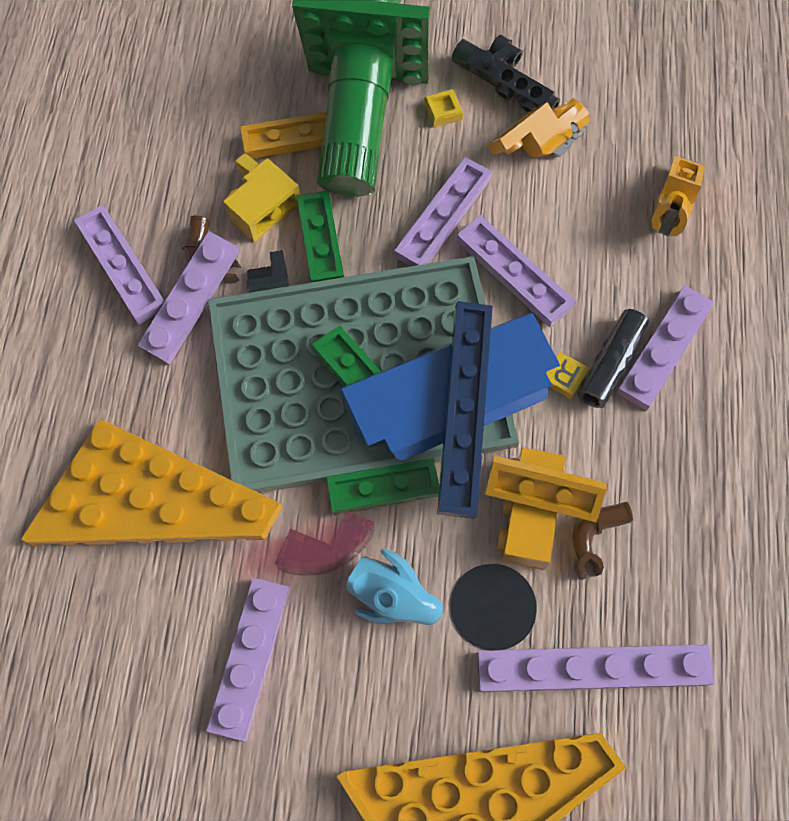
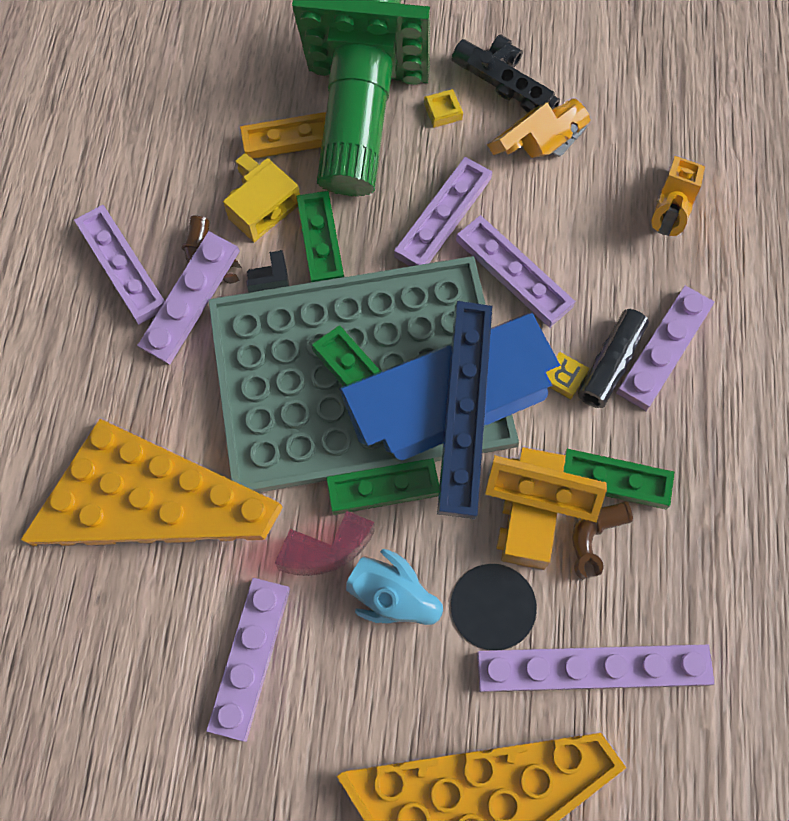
none -> green plate [563,448,675,510]

